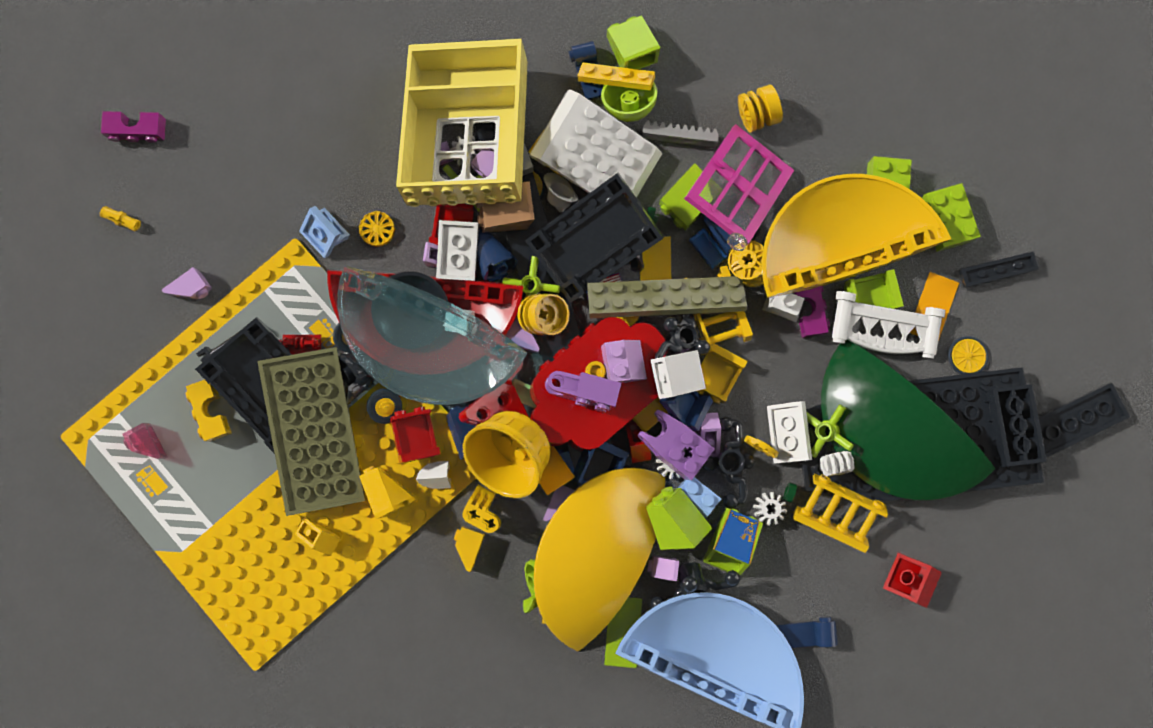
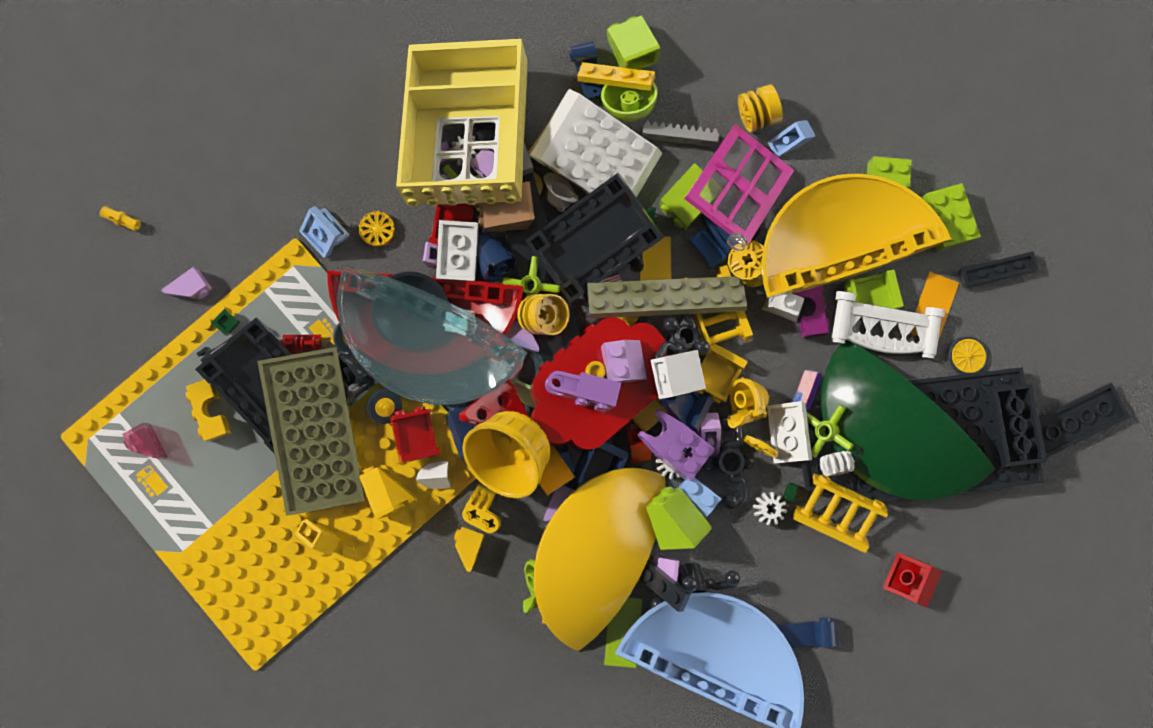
magenta arch [101,111,166,143] -> none
slope [703,508,763,575] -> none
none -> dark green plate [211,309,240,336]
none -> black plate [639,559,691,612]
none -> yellow head [727,378,770,429]
none -> light blue slope [768,120,816,158]
none -> tile [792,370,823,410]

